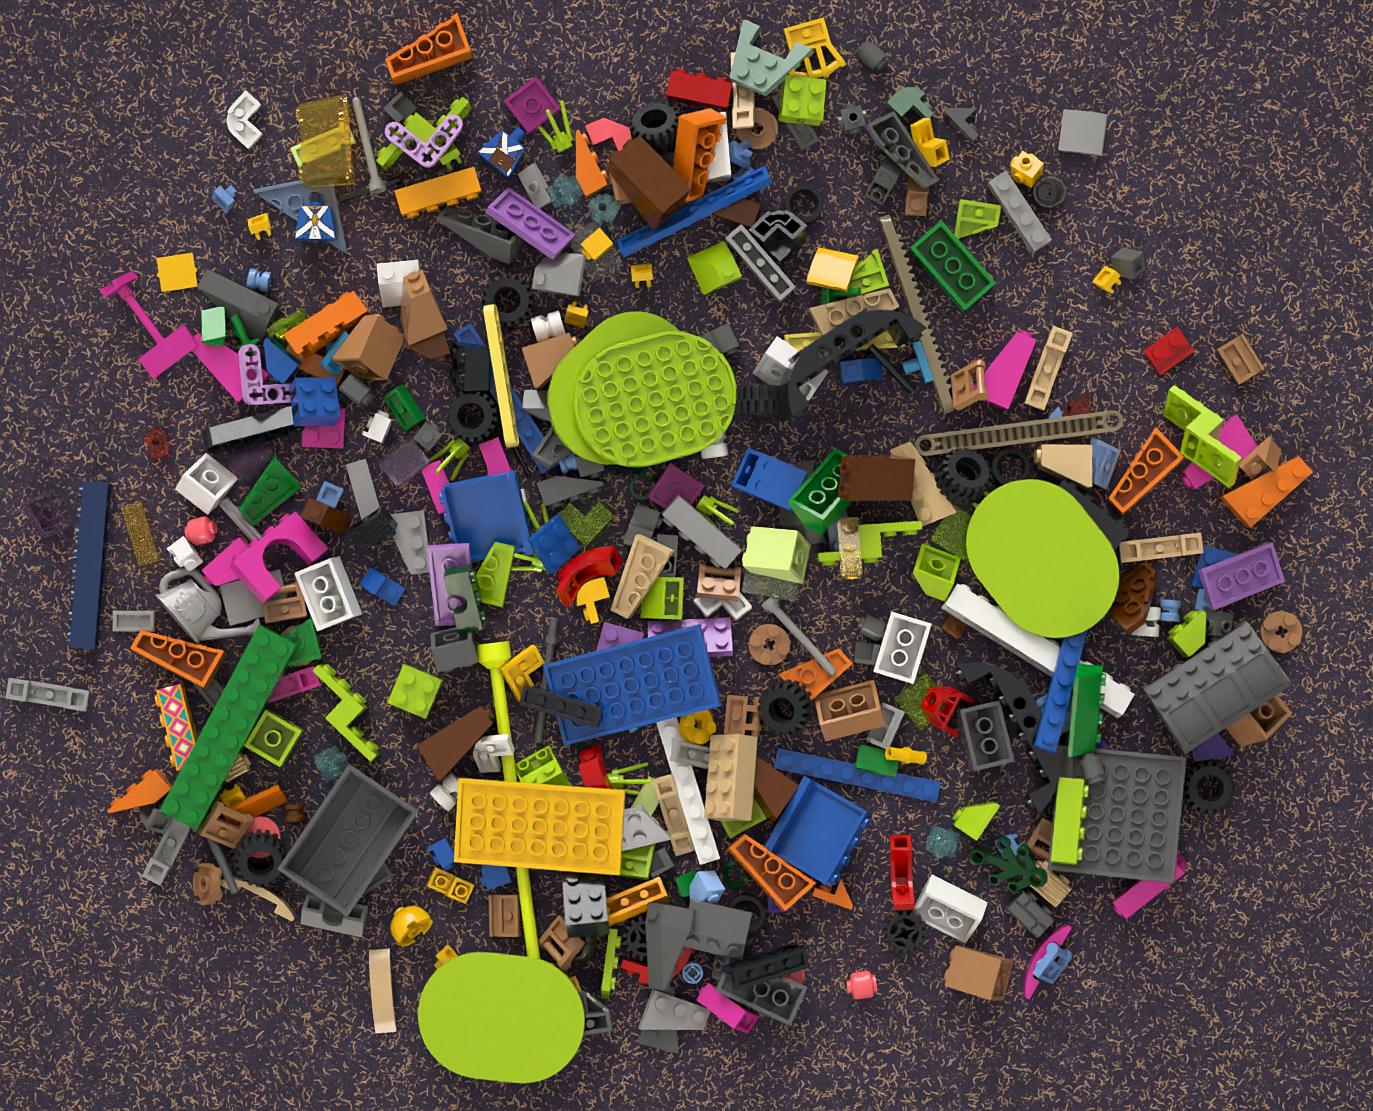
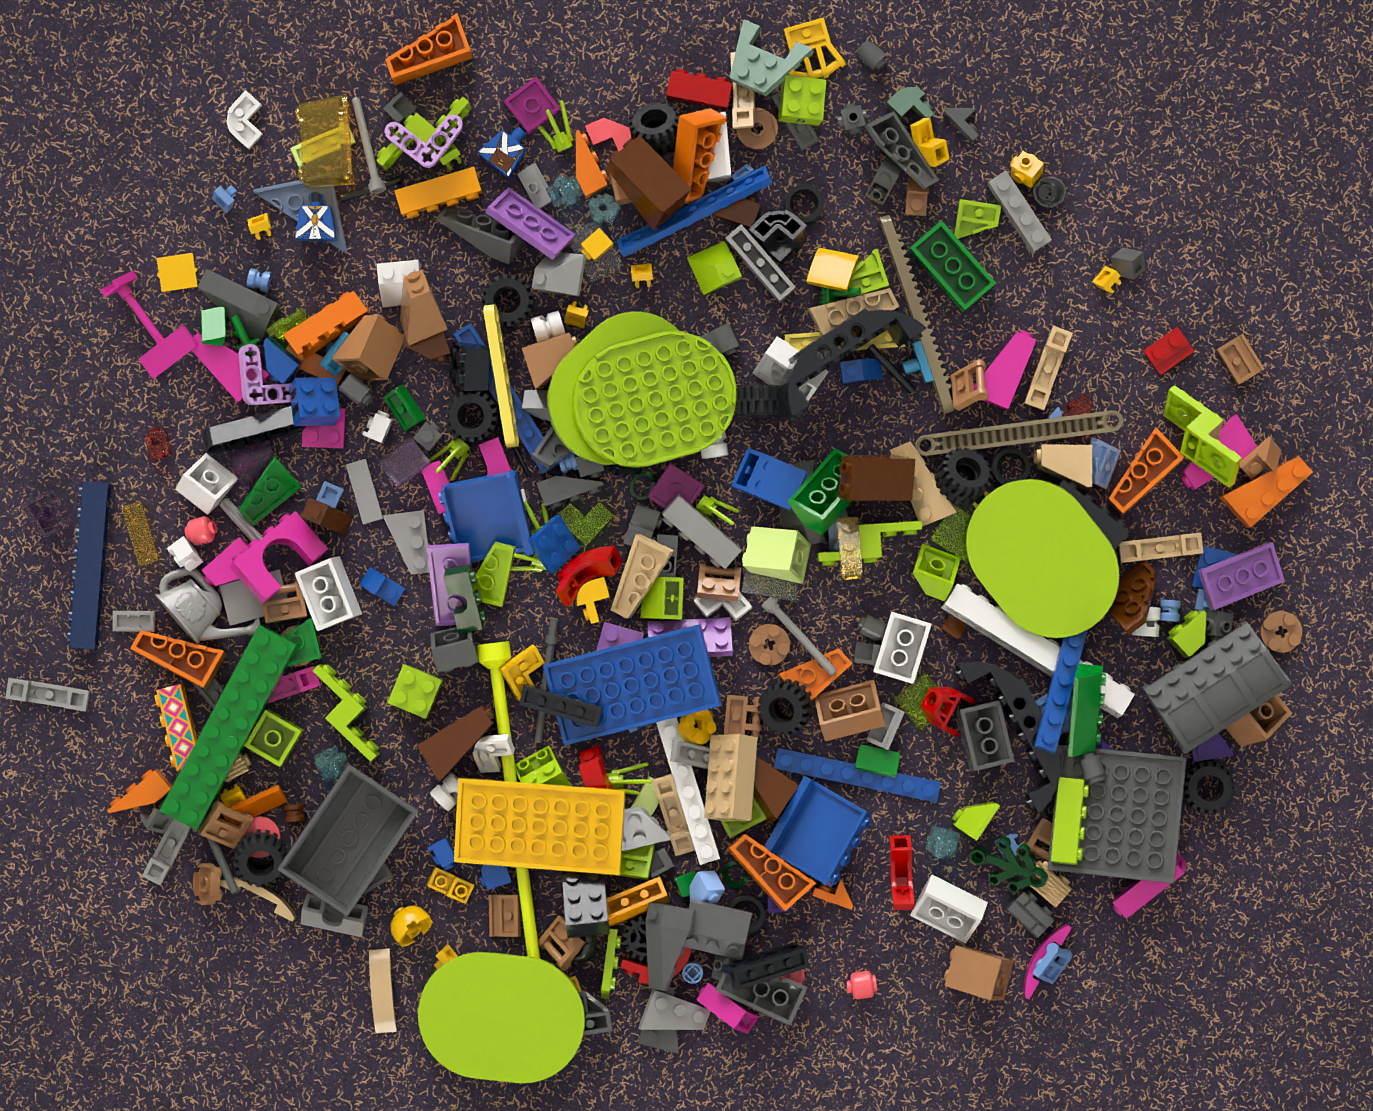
black brick [348,505,398,552] -> none
medium blue tile [728,140,752,168] -> none
black gear [882,910,927,955] -> none
yellow pin [885,747,927,765] -> none
light grey slope [1058,109,1108,156] -> none

